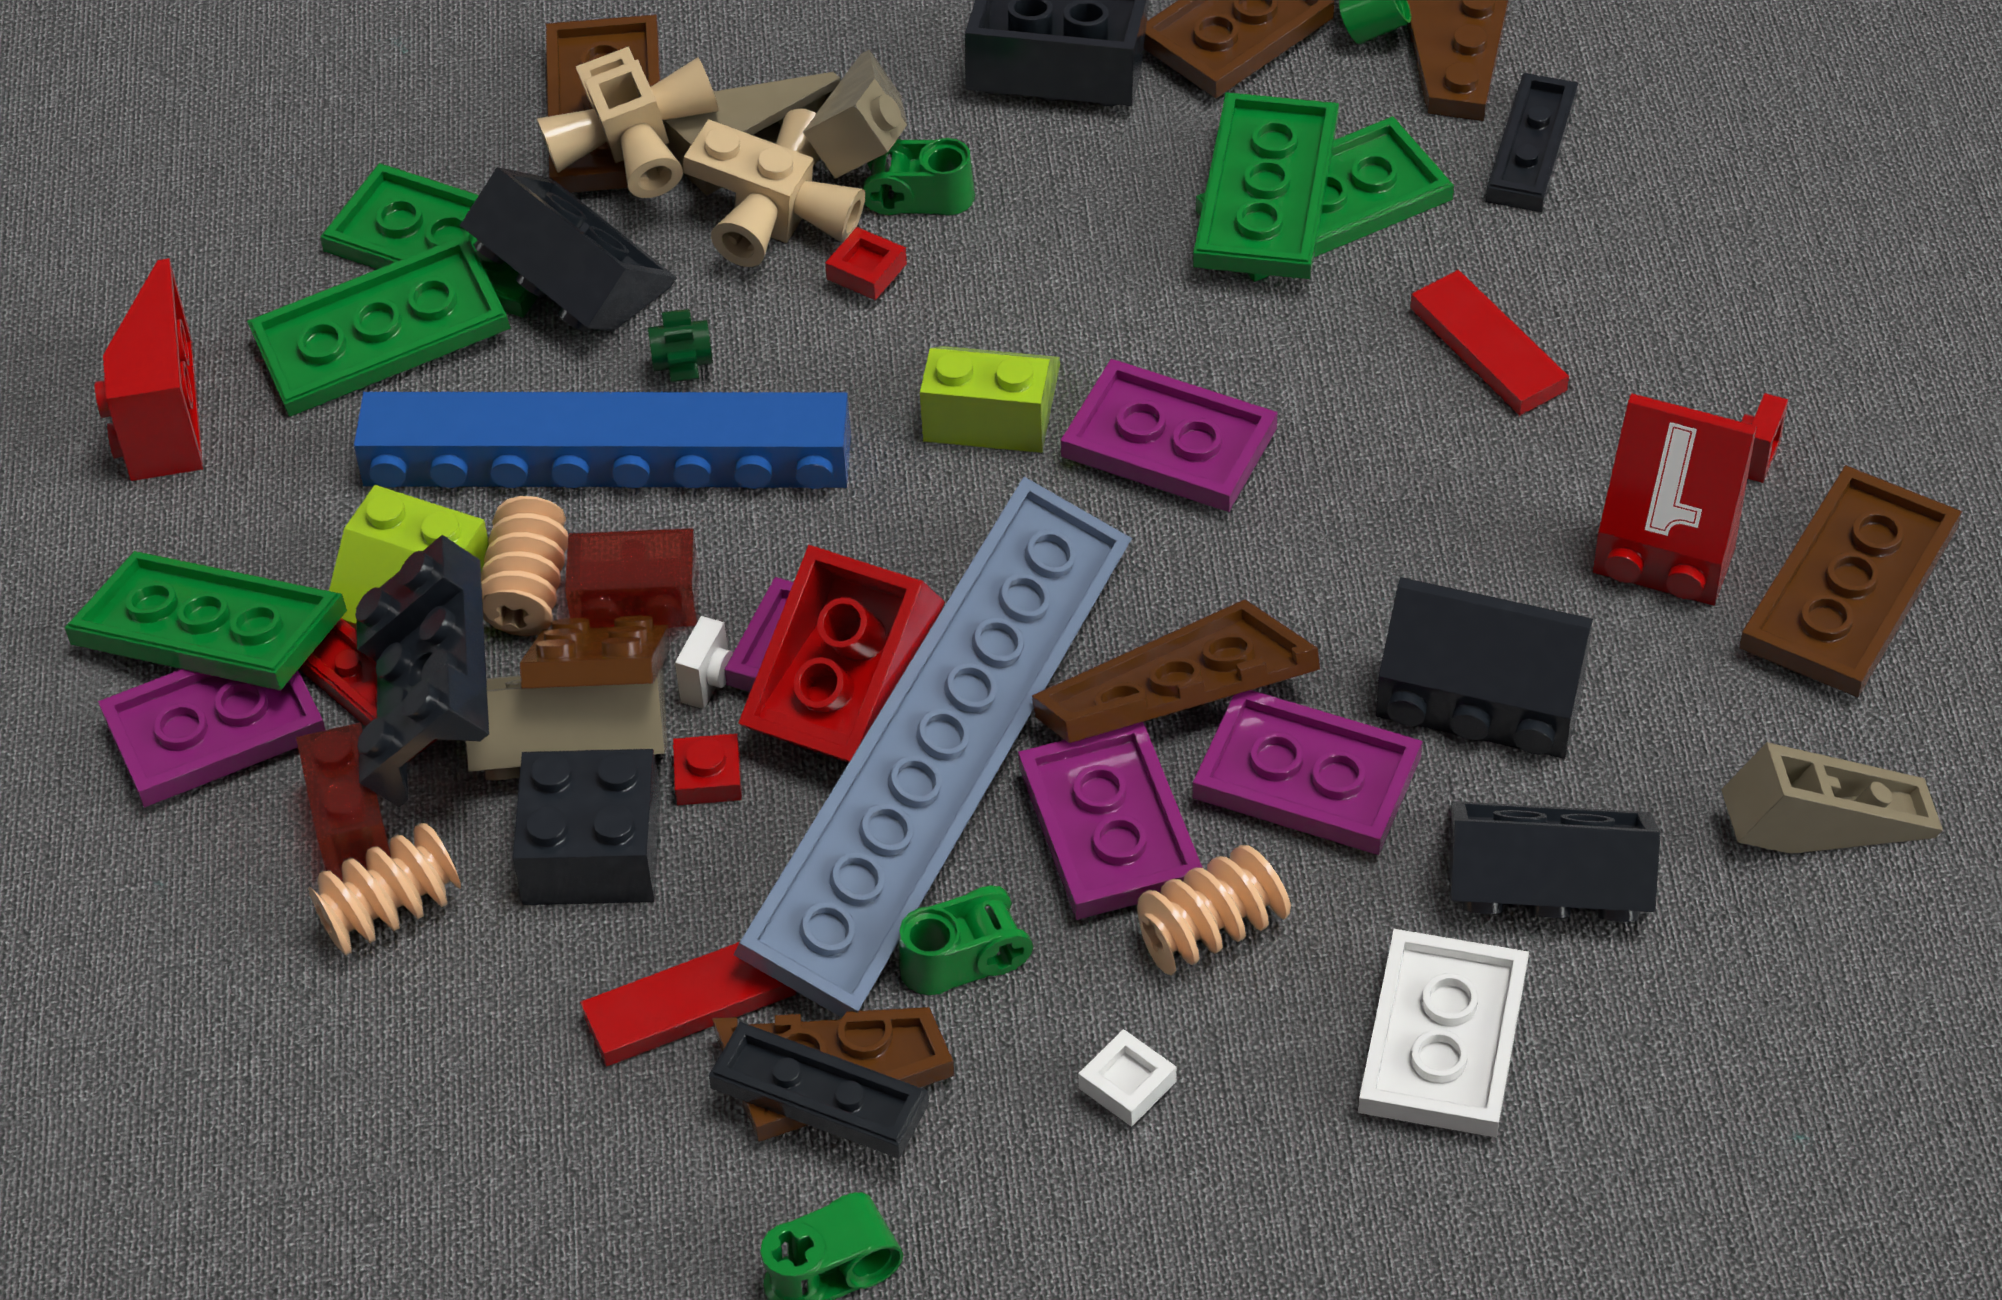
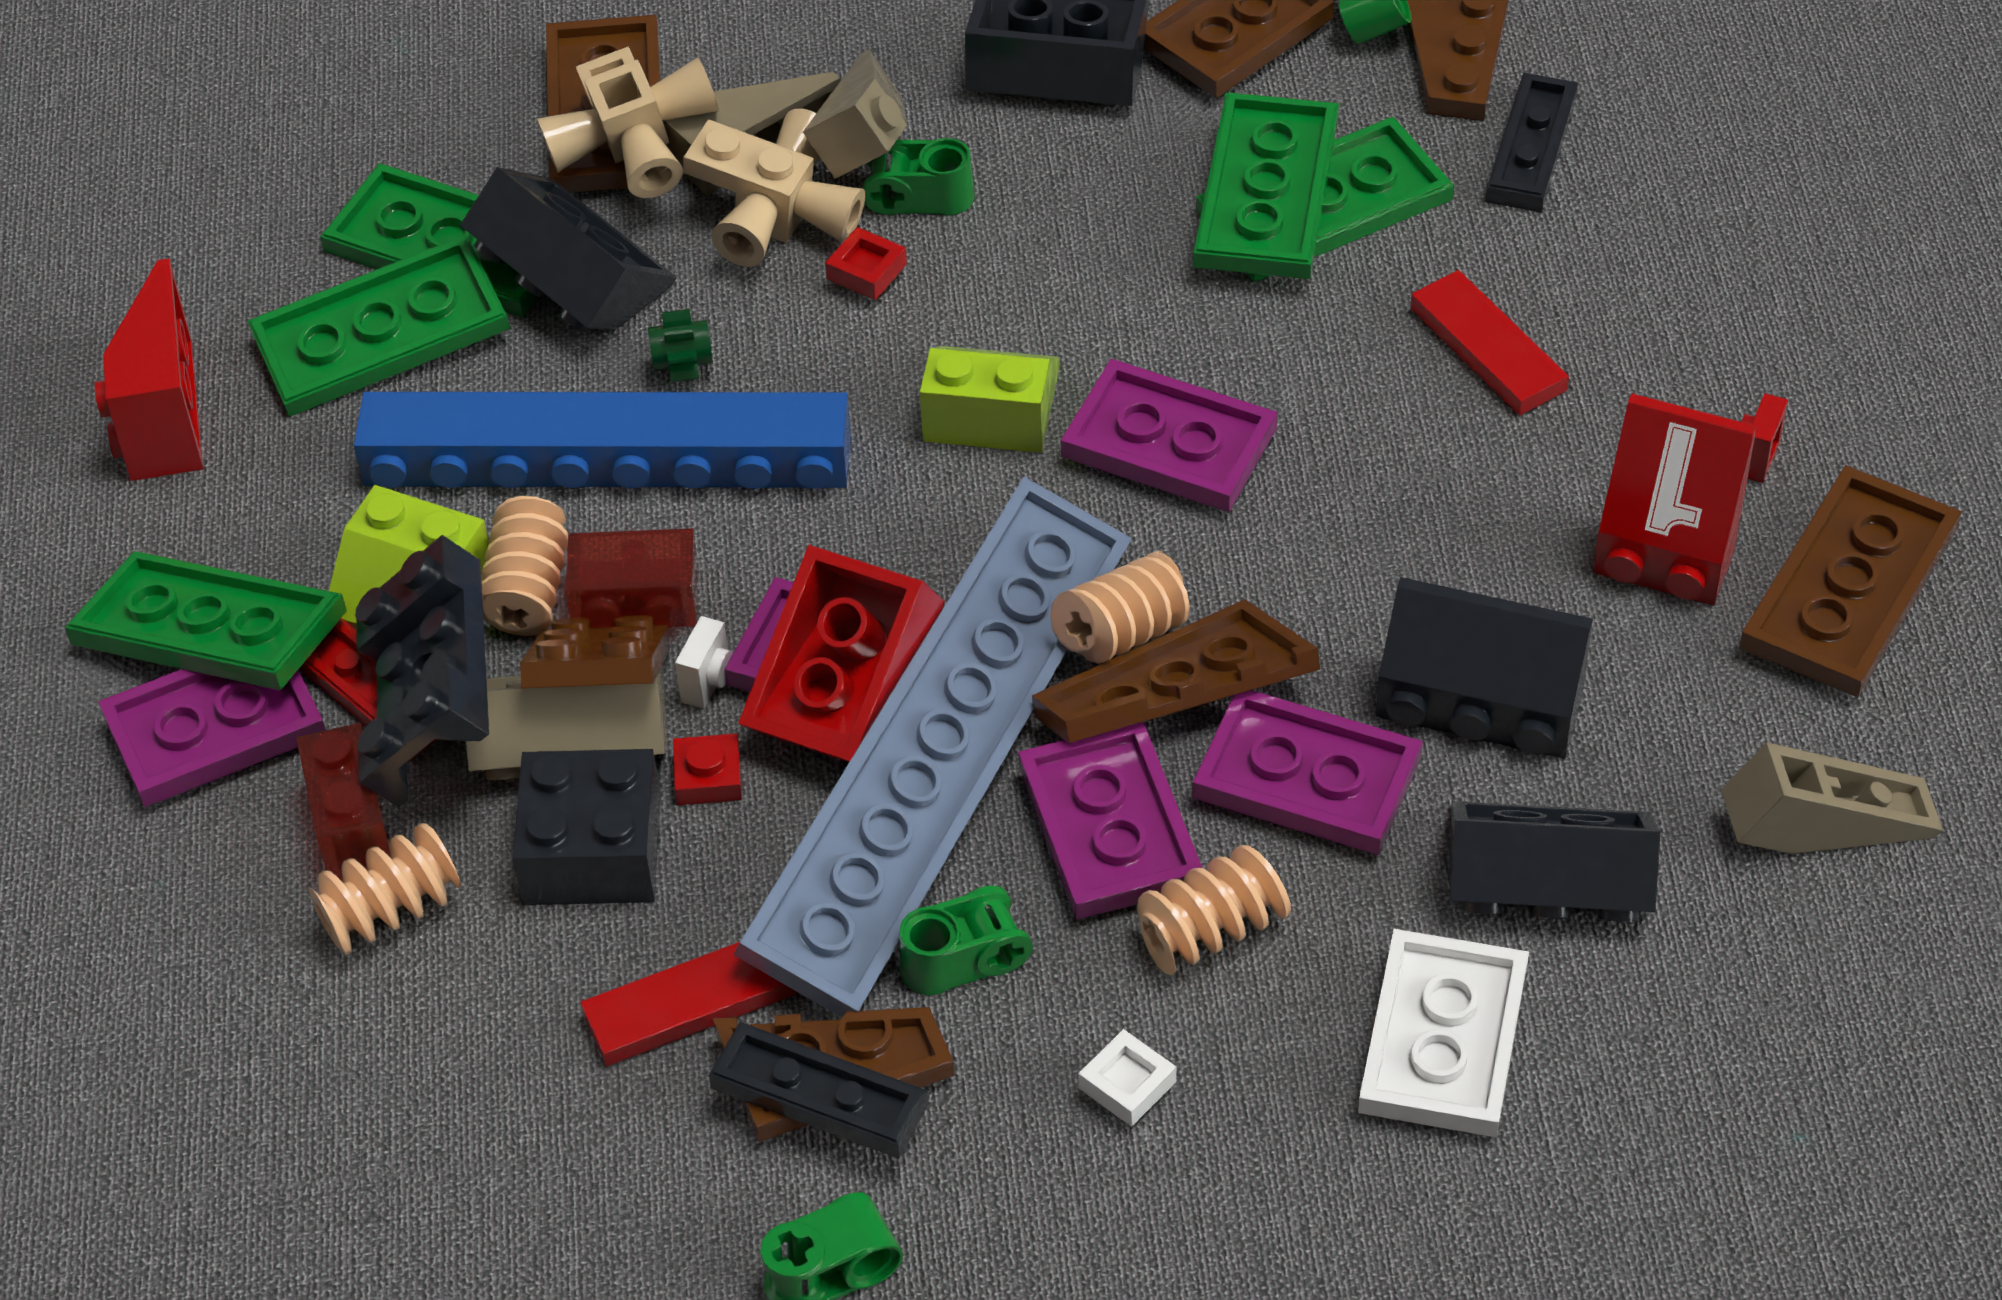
none -> light nougat piece [1050,551,1190,664]

